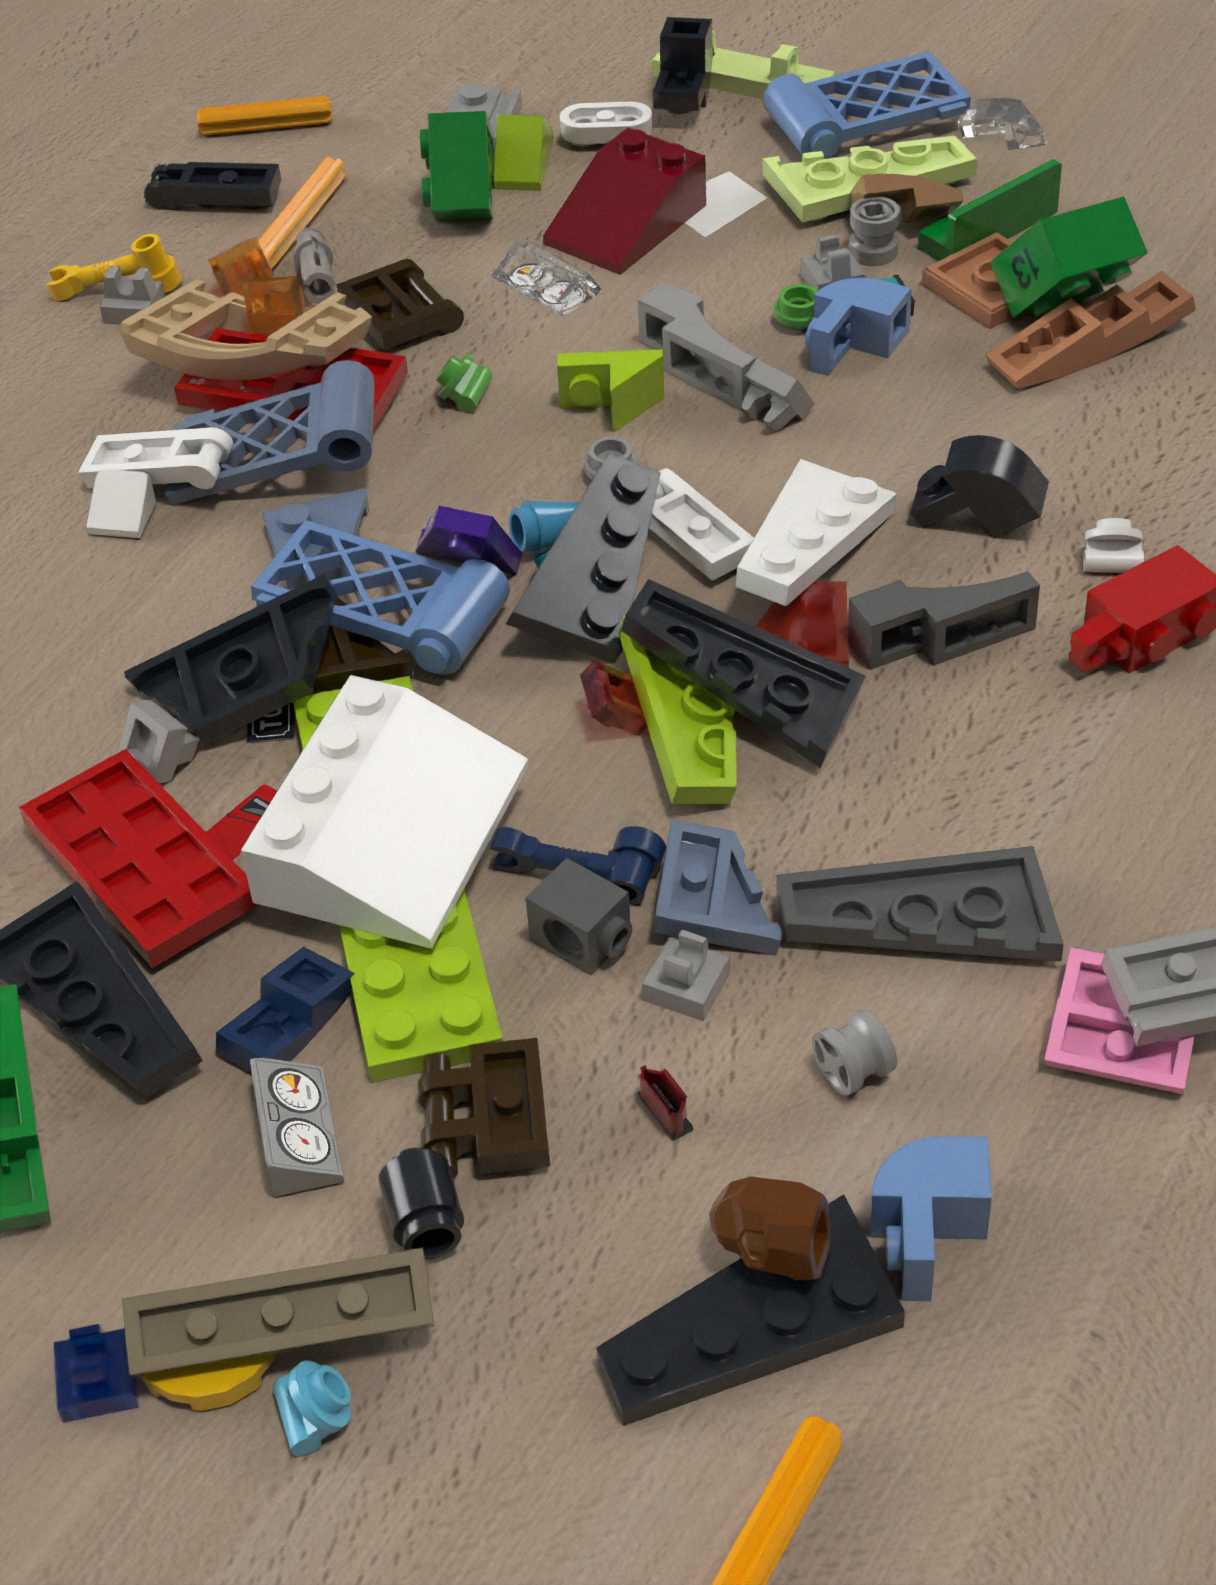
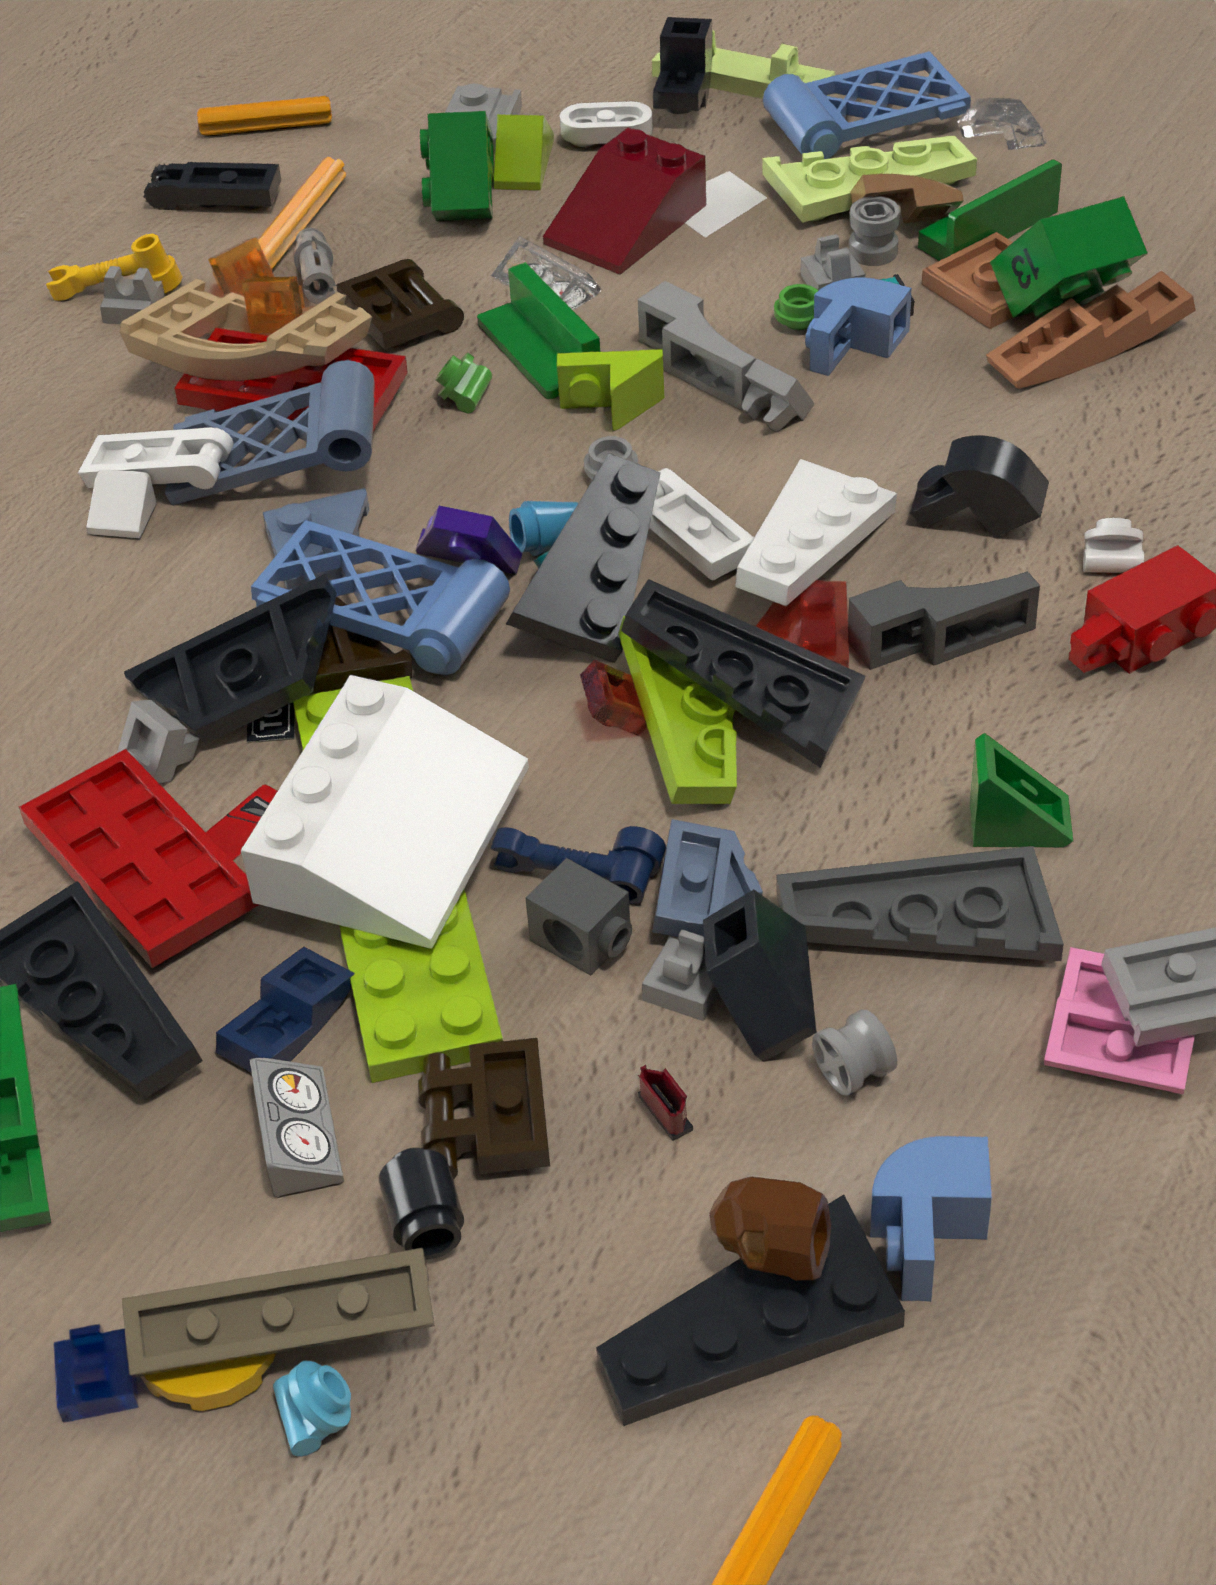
none -> green panel [477,262,601,400]
none -> black slope [703,889,817,1062]
none -> green slope [970,733,1074,848]

